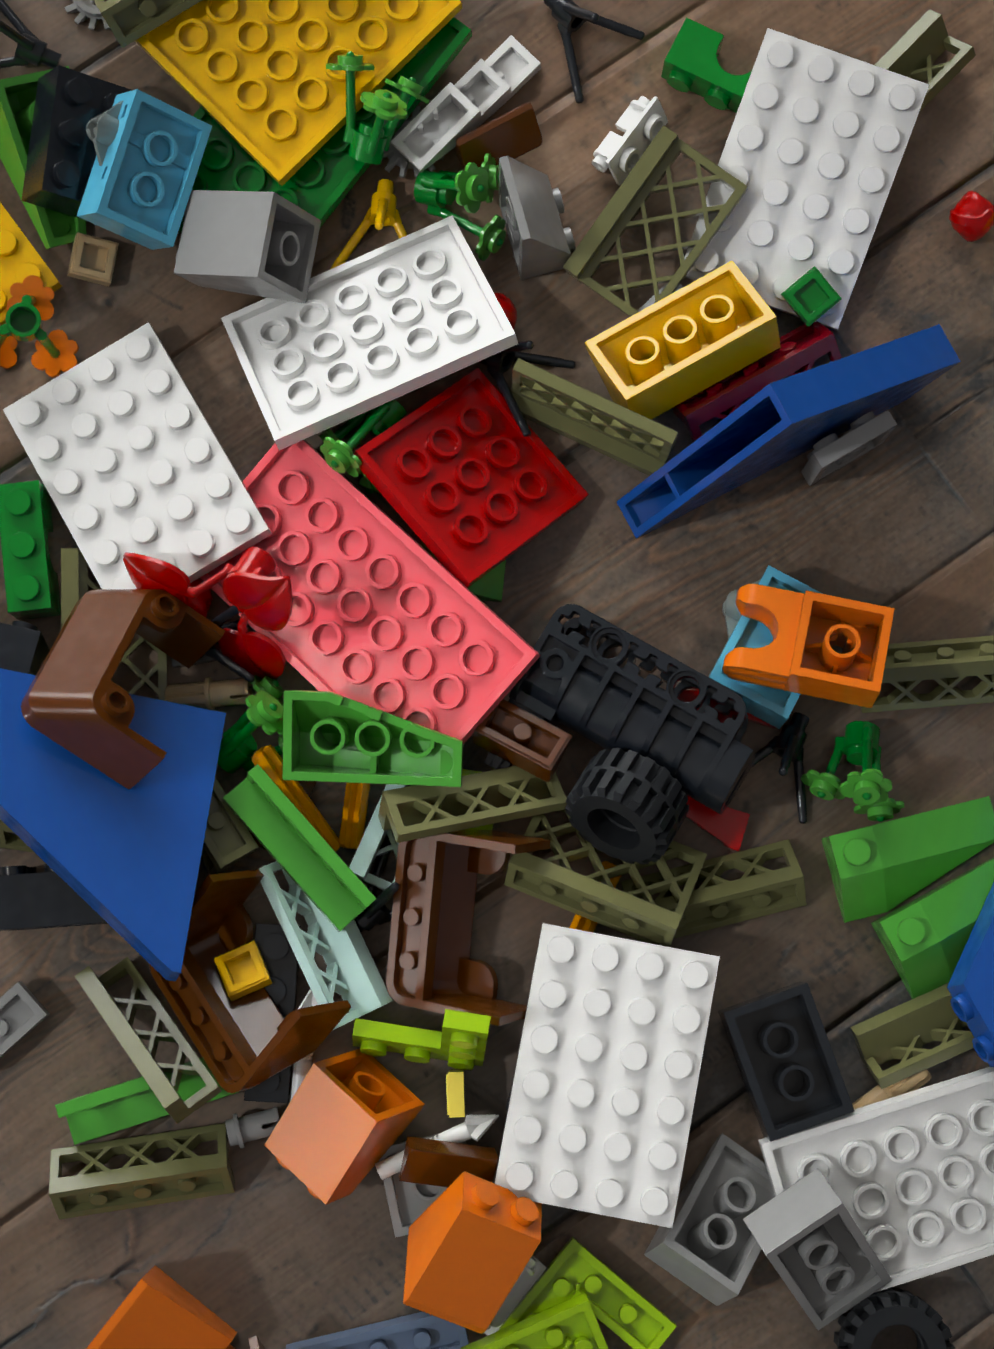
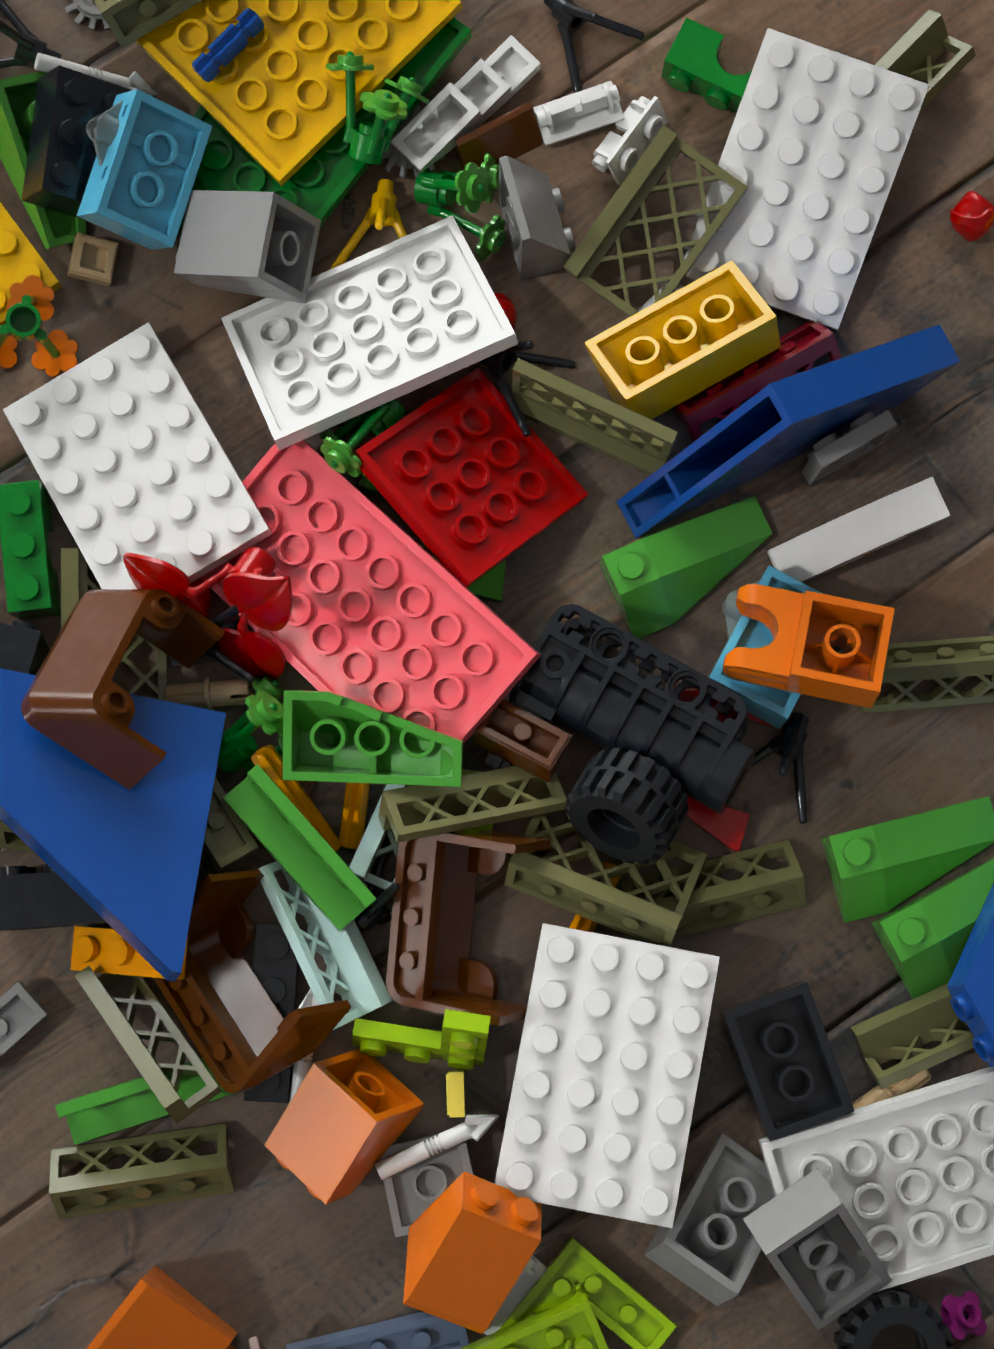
yellow tile [214,940,273,1001] -> none
light grey pin [225,1106,279,1148] -> none
reddish brown slope [399,1136,498,1187] -> none
green tile [781,266,842,328] -> none
plant [801,721,904,822] -> none
none -> white piece [34,53,158,96]
none -> light orange plate [70,926,188,980]
none -> blue axle [192,8,264,82]
none -> white hinge [533,81,625,147]
none -> bright green wedge [600,495,773,639]
none -> white slope [767,476,951,583]
none -> magenta plate [940,1291,987,1340]

